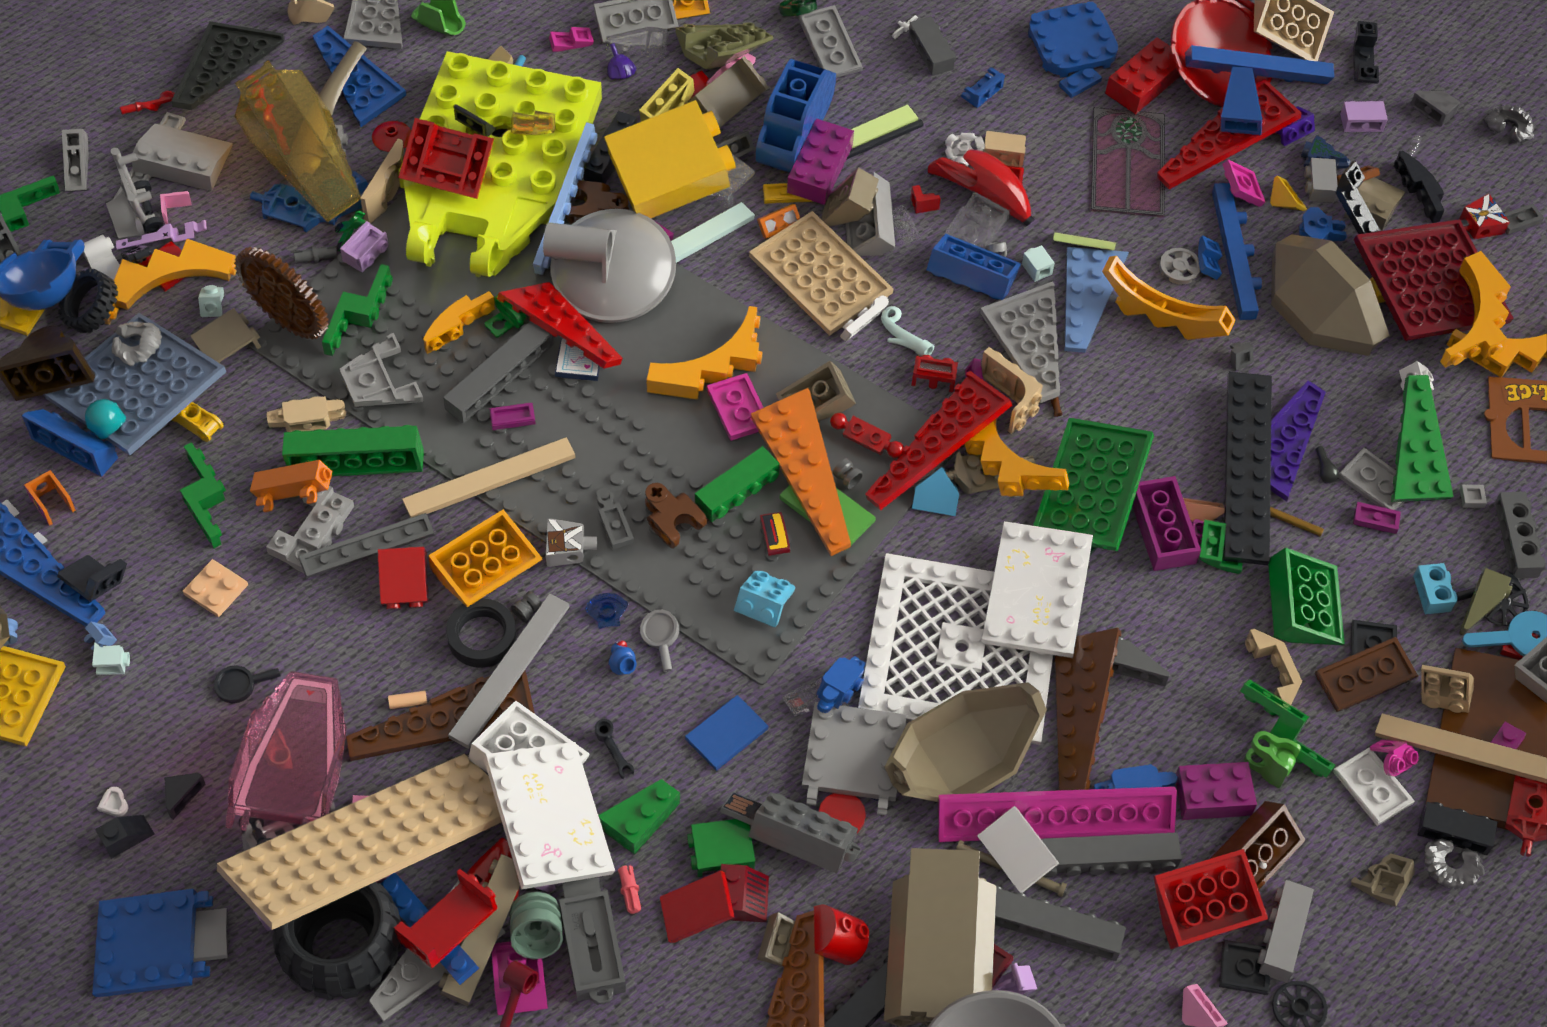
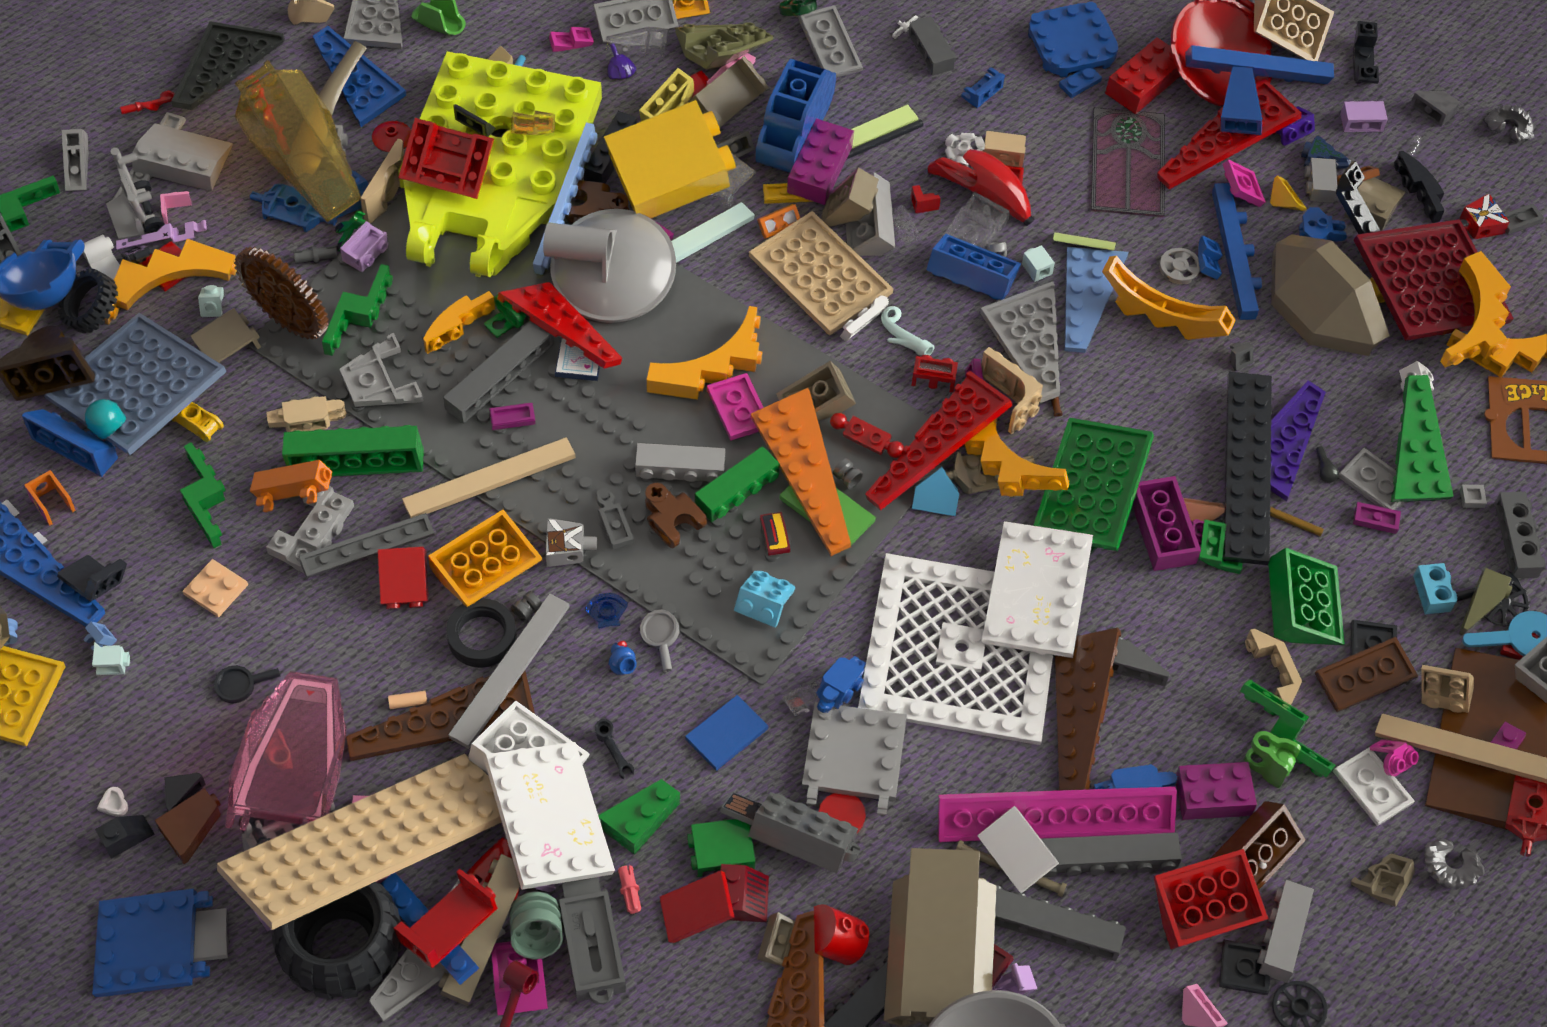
light grey piece [112,322,162,366] -> none
dark tan panel [884,682,1047,802] -> none
black brick [1417,802,1497,855] -> none
none -> reddish brown slope [155,788,221,864]
none -> light grey brick [635,443,725,483]

